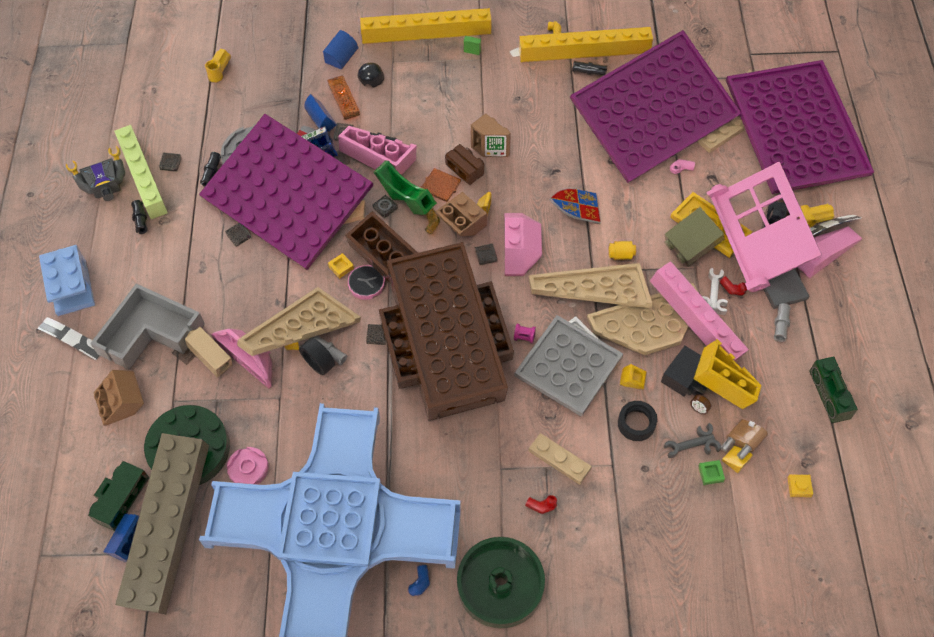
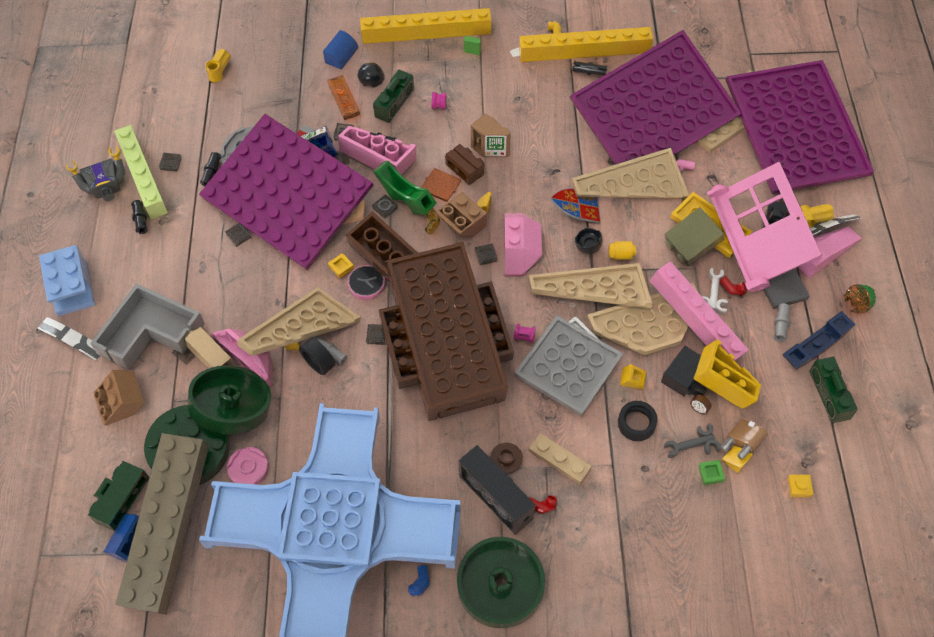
blue brick [304,94,337,136] -> none
none -> dark green piece [187,365,271,435]
none -> dark green piece [373,69,414,123]
none -> dark pink wheel [431,92,447,110]
none -> black brick [458,445,535,535]
none -> reddish brown piece [490,443,523,473]
none -> tan wing [571,148,689,199]
none -> black hair [575,228,603,254]
none -> dark blue slope [782,311,856,369]
none -> clear orange piece [844,284,876,314]

